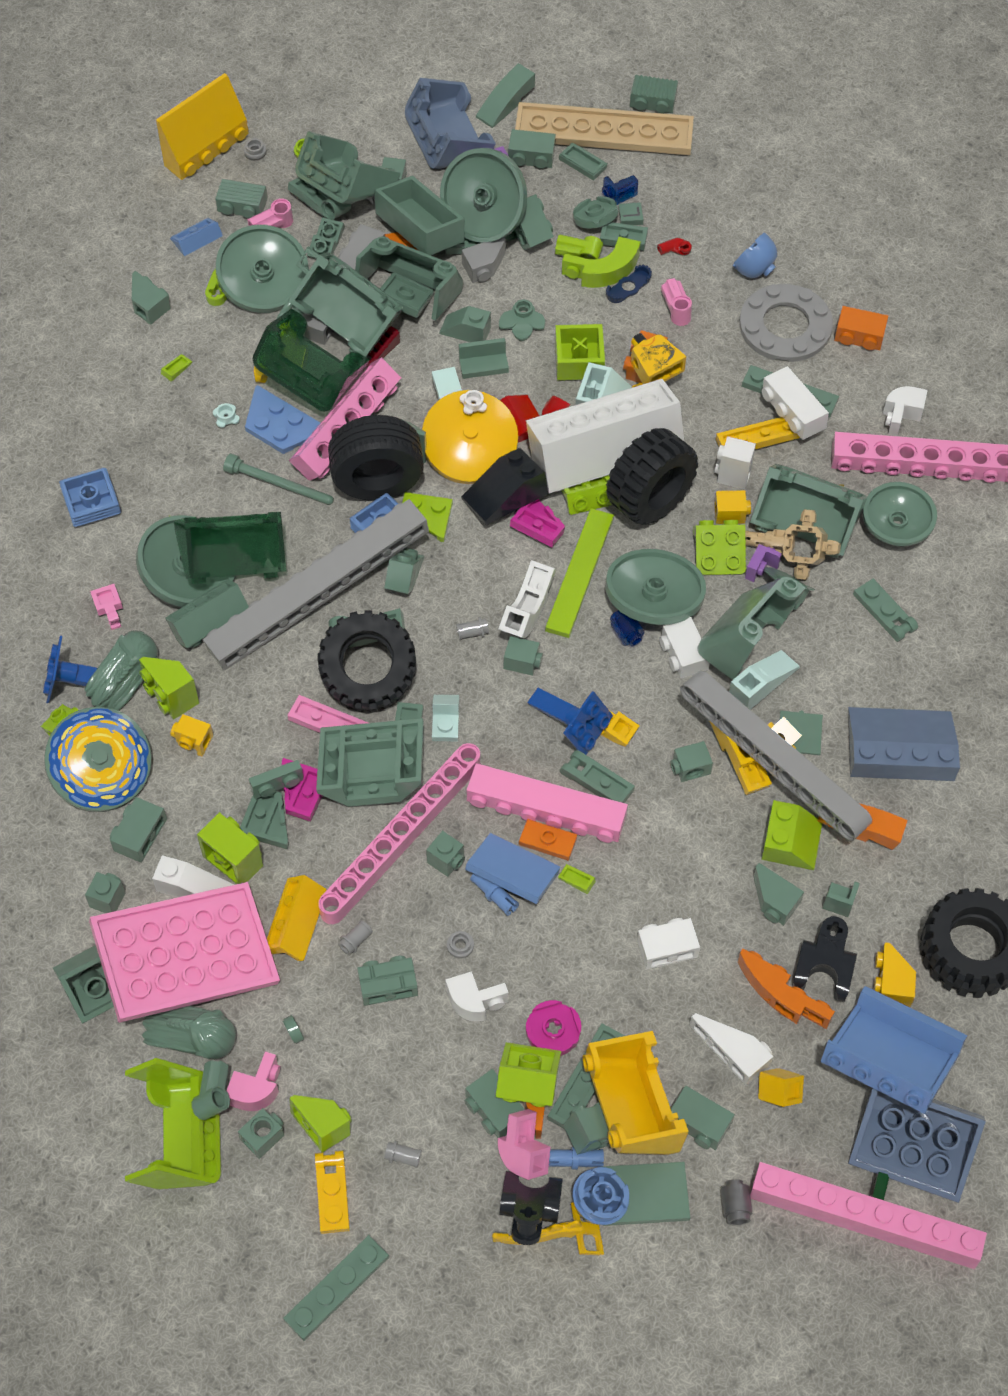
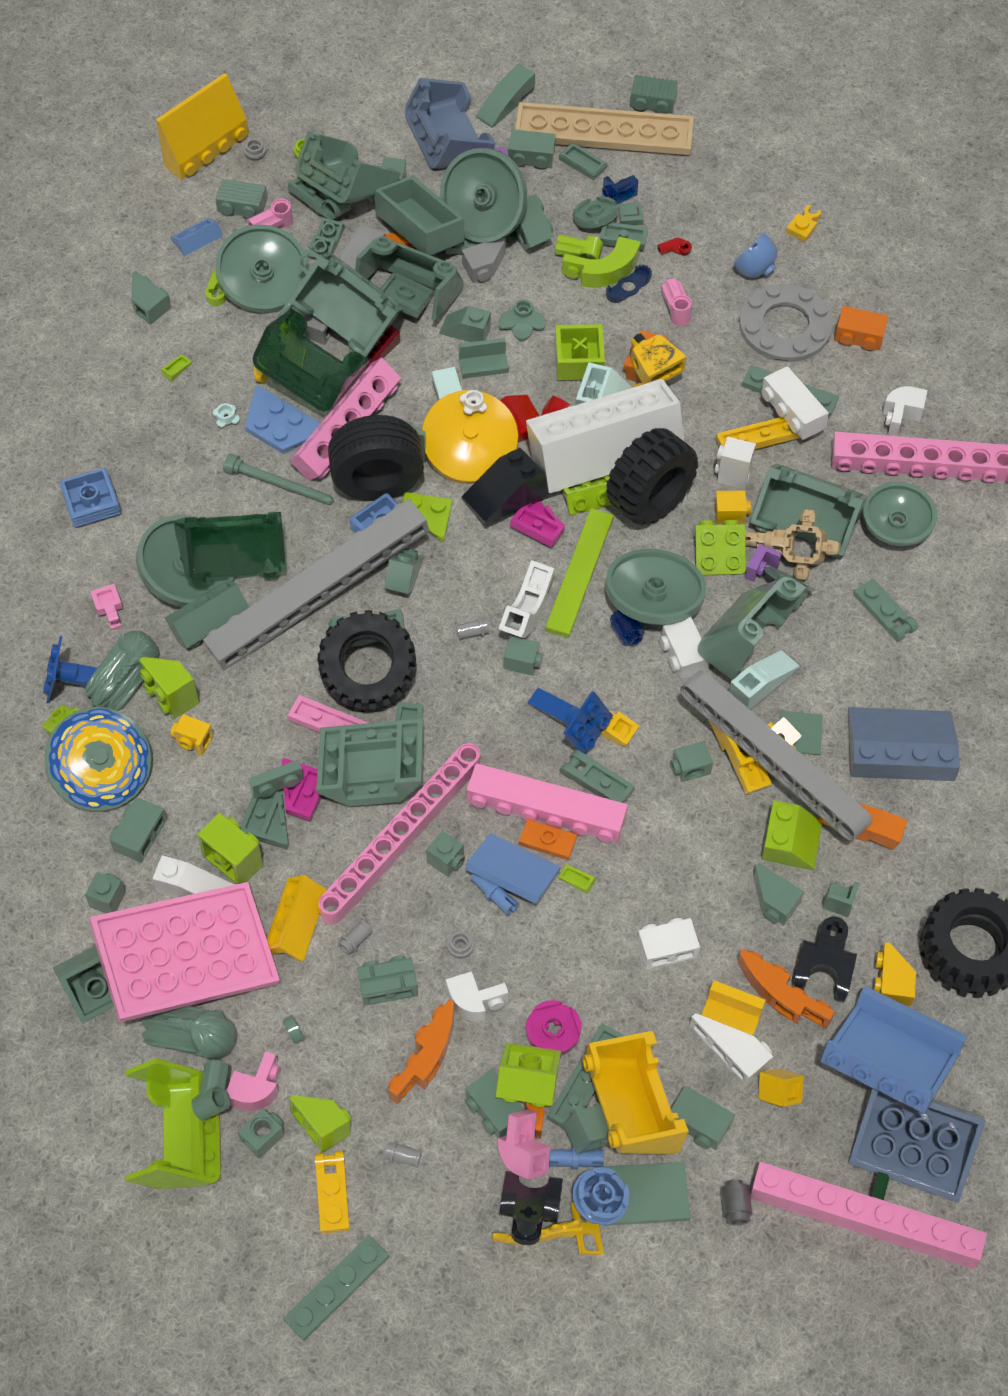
light aqua slope [432,695,459,742] -> none
none -> orange slope [388,999,454,1104]
none -> yellow panel [701,980,766,1036]
none -> yellow plate [786,205,821,242]

